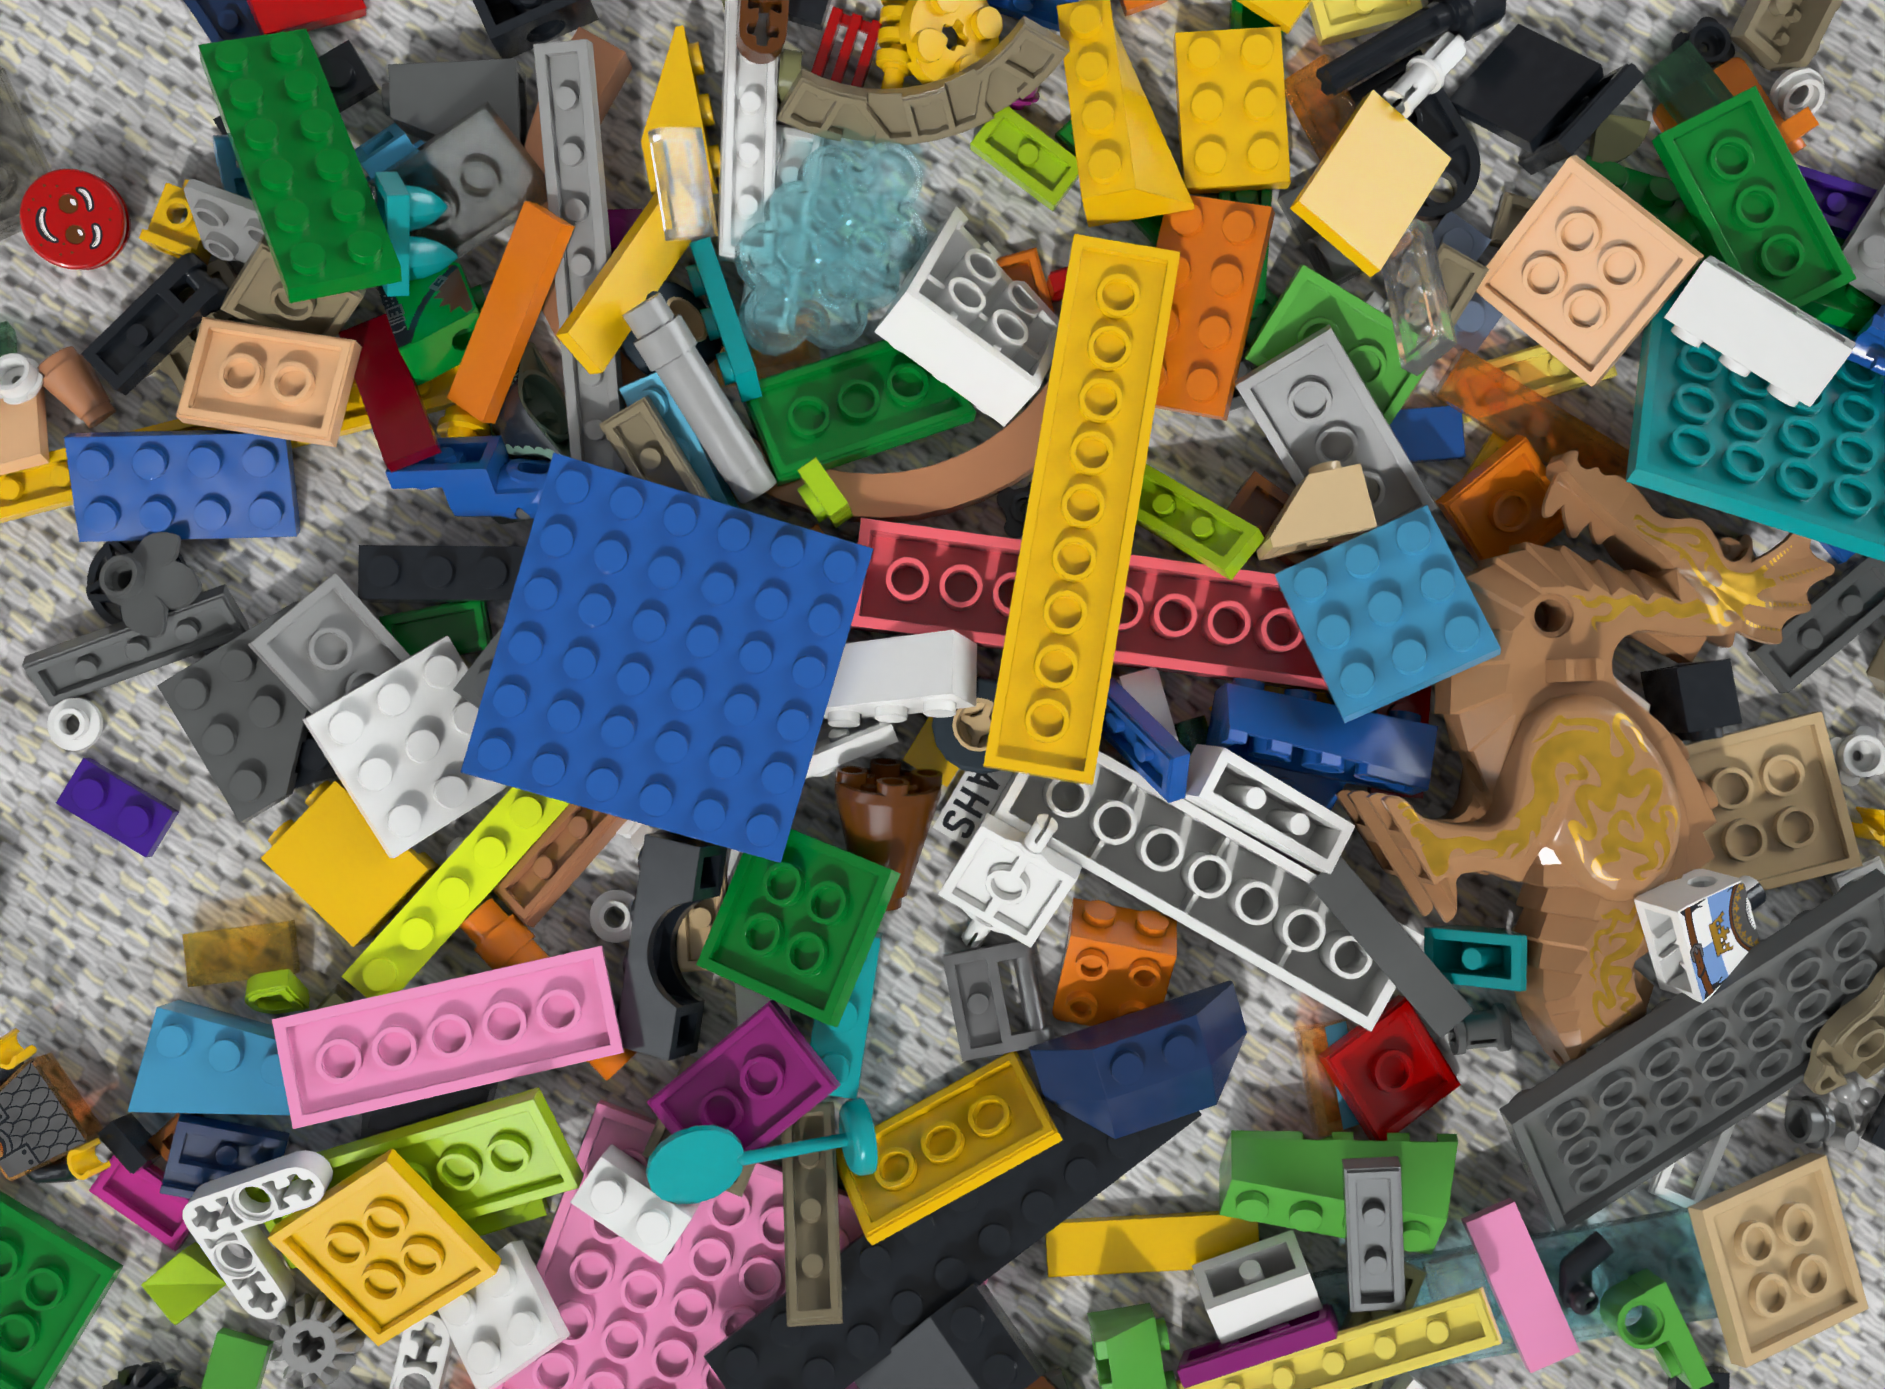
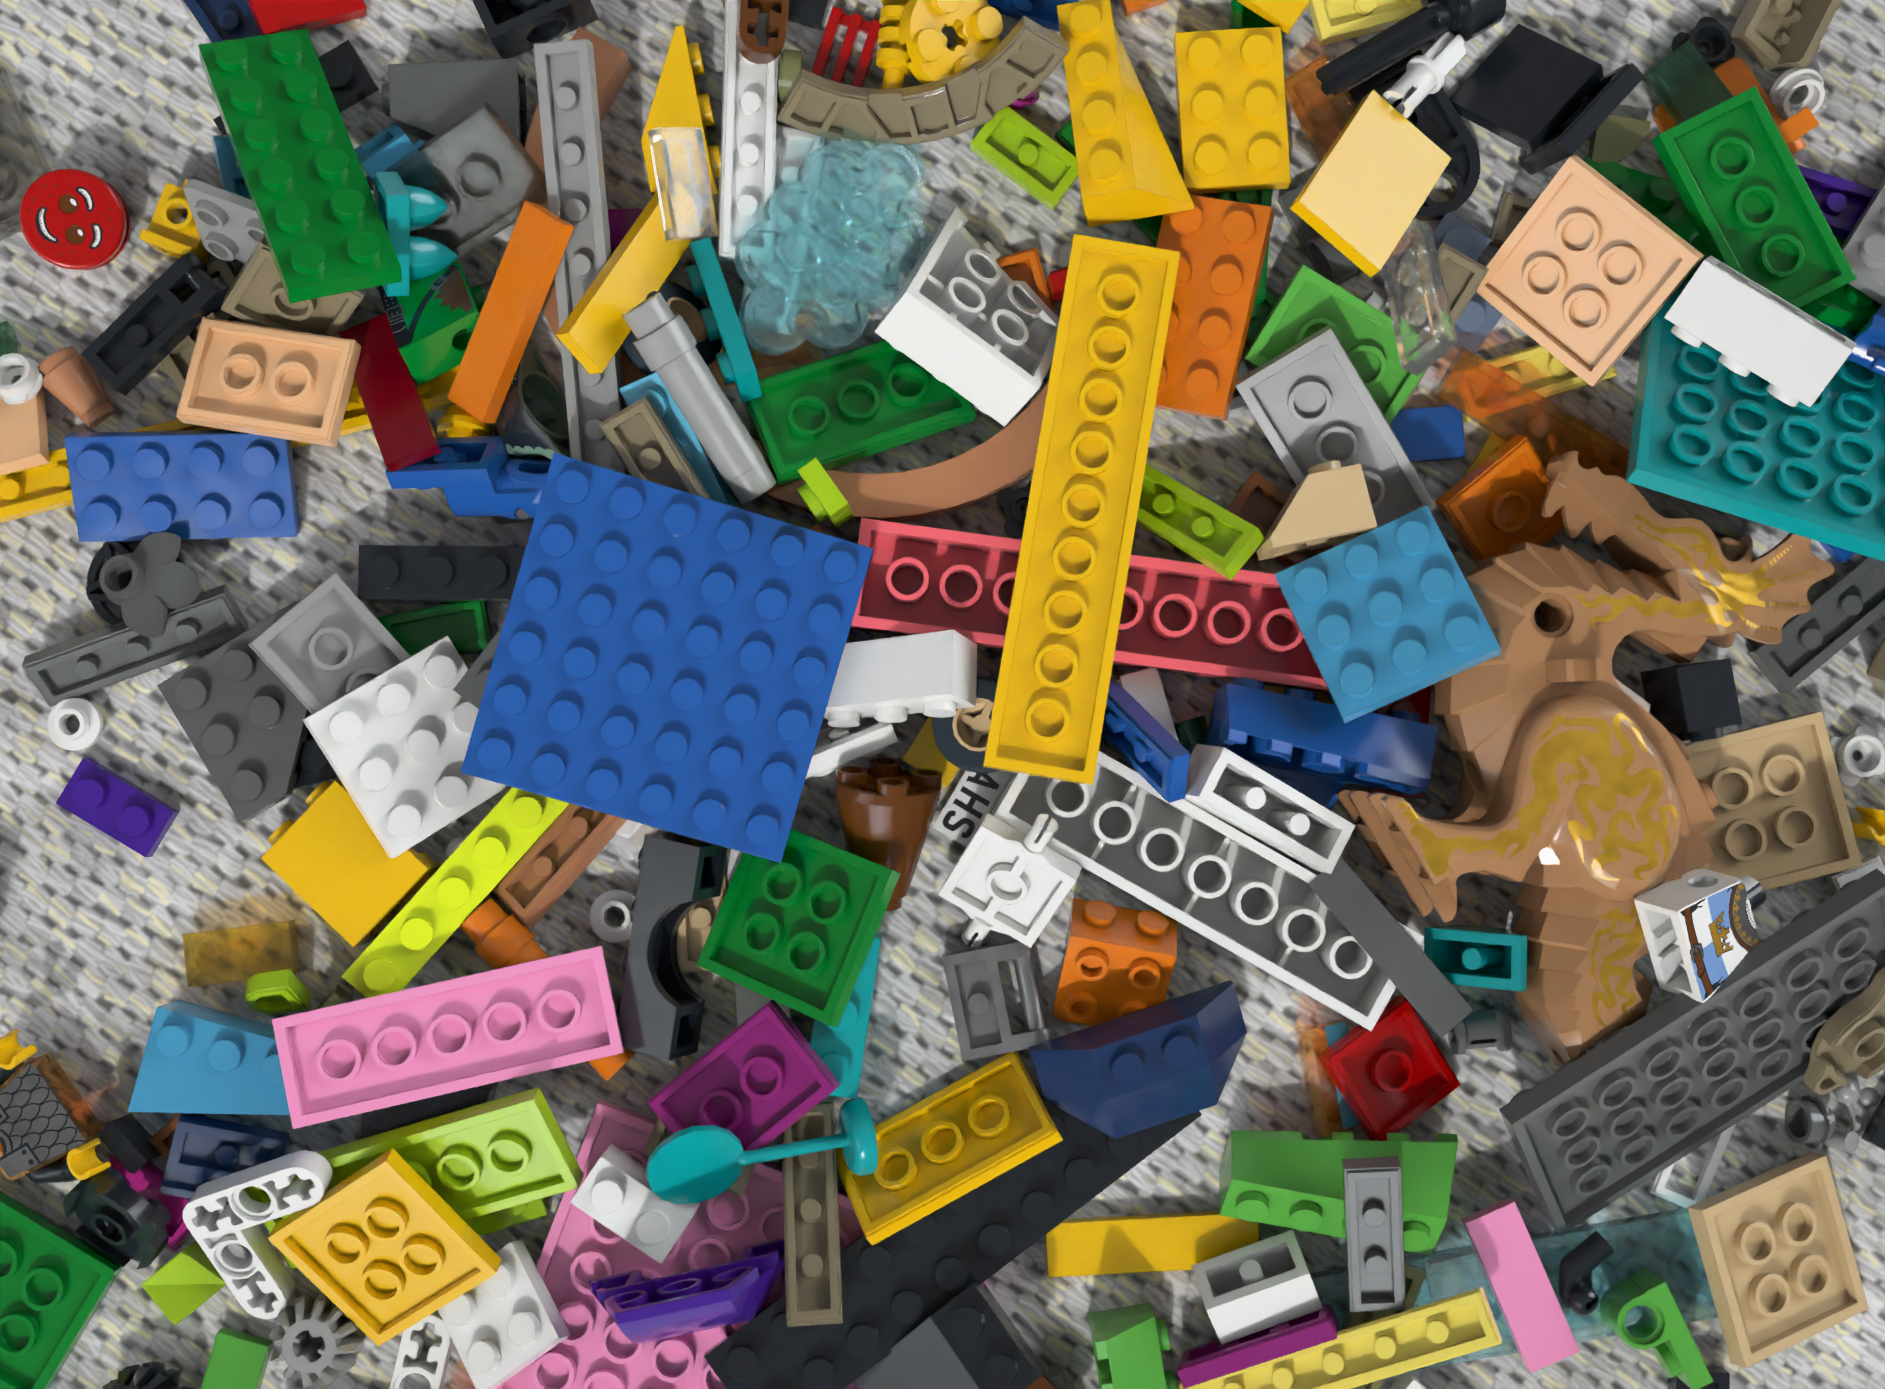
none -> black plate [63,1168,171,1269]
none -> dark purple wedge [588,1238,785,1344]

